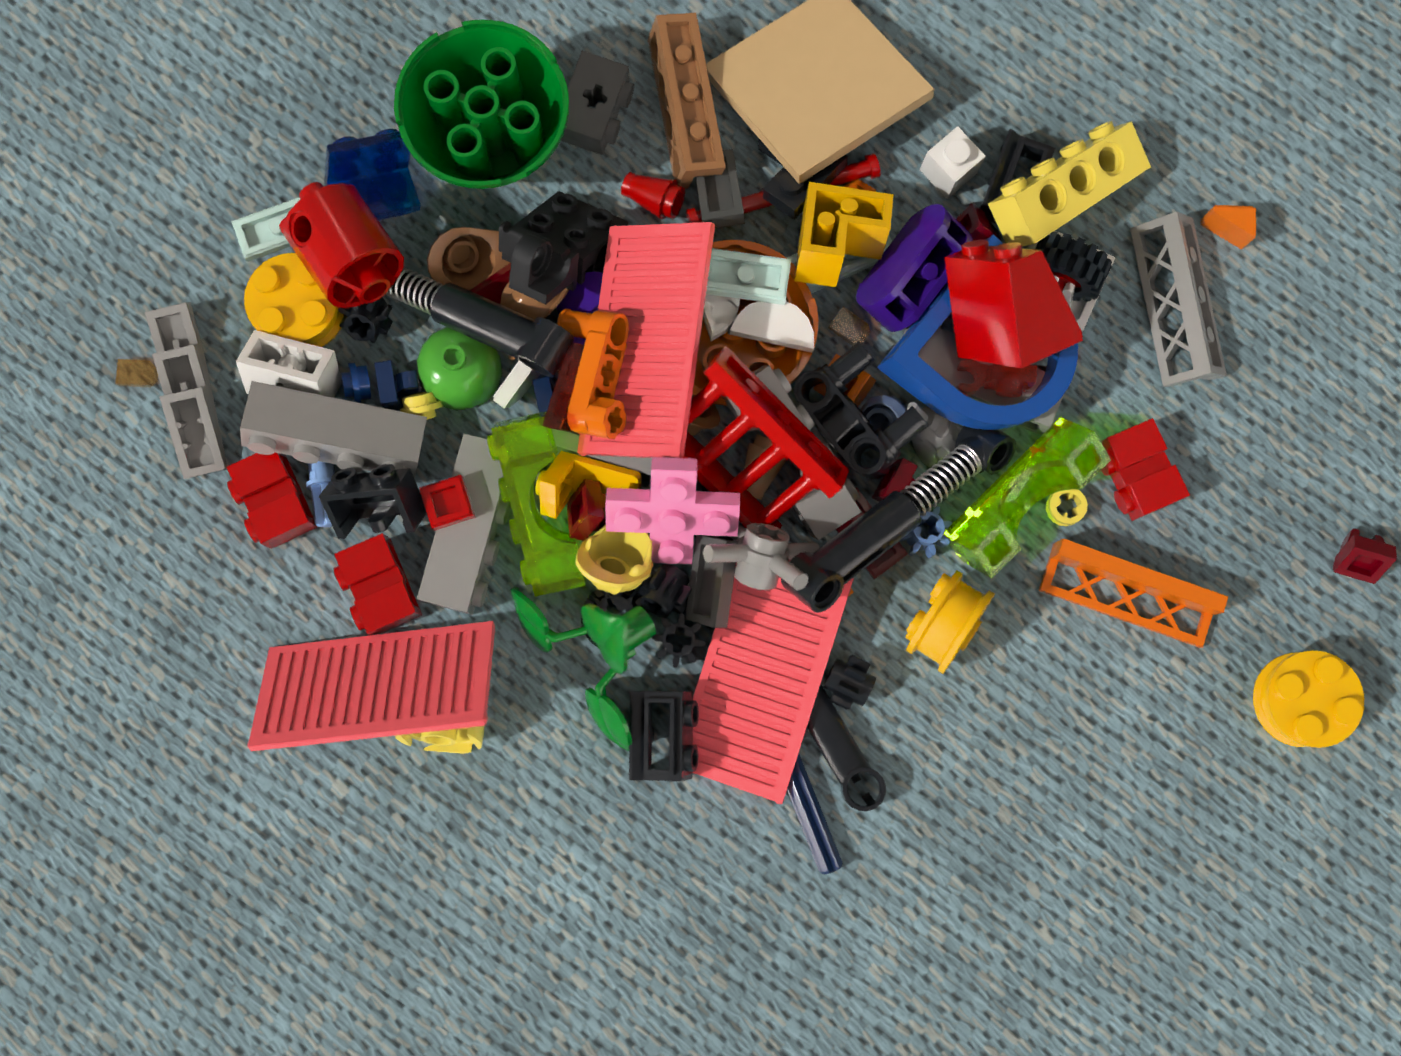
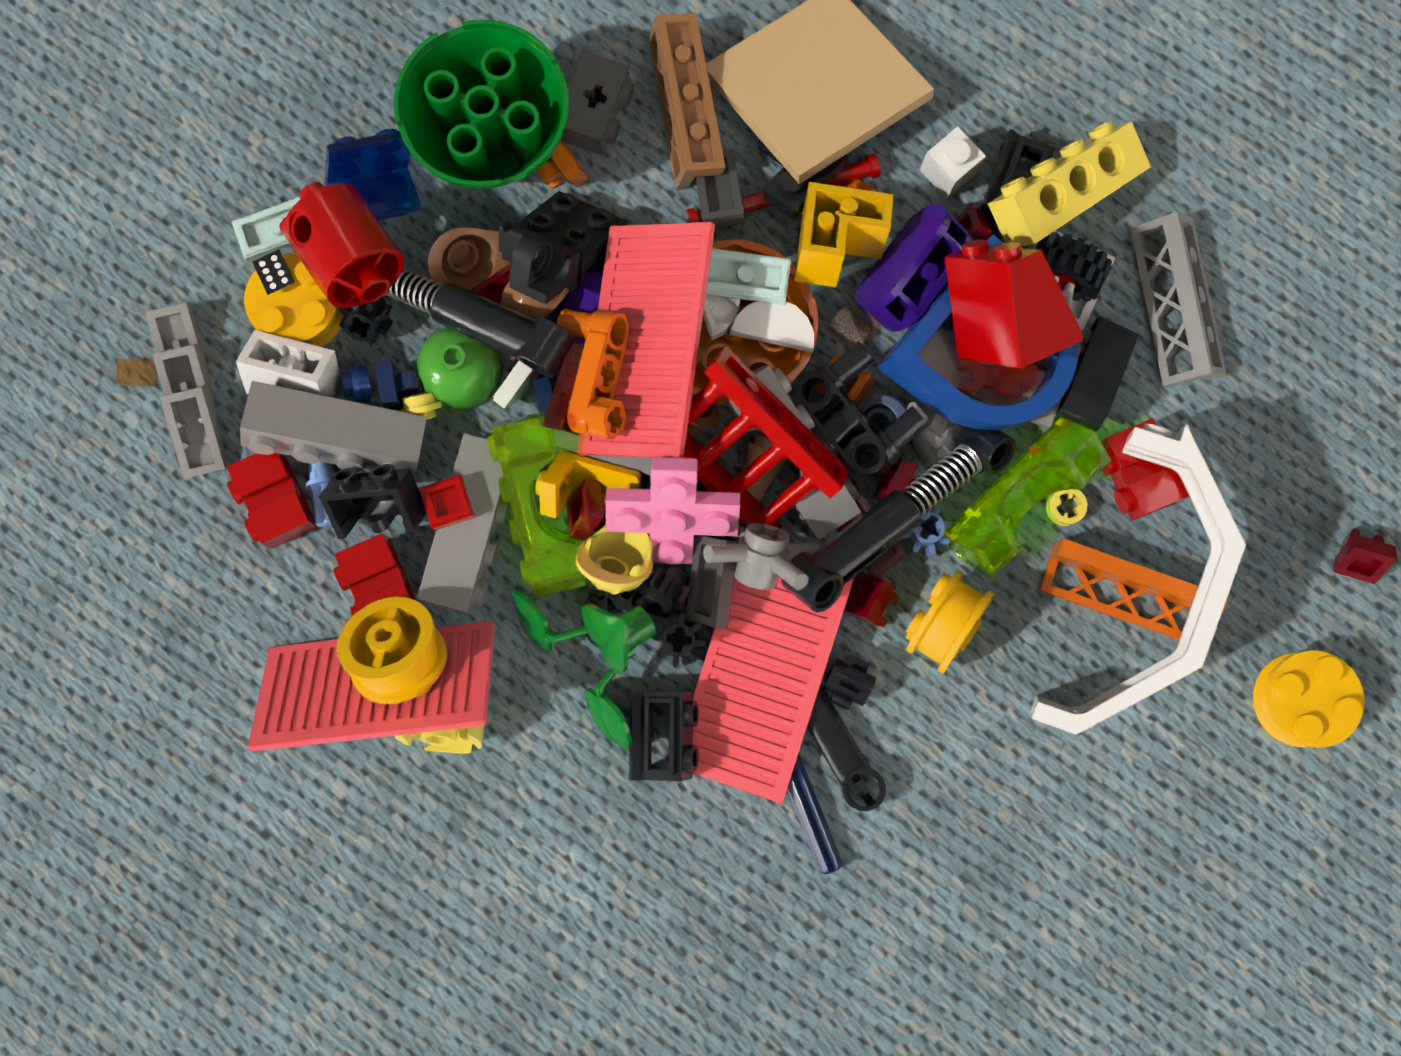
red cone [621,172,685,220] -> none
orange slope [1201,205,1256,249] -> none
none -> black sticker [252,249,295,295]
none -> yellow wheel [337,597,447,704]
none -> orange tile [537,141,591,189]
none -> dark red tile [844,572,900,628]
none -> white panel [1030,424,1246,735]
none -> black beam [1056,316,1138,432]

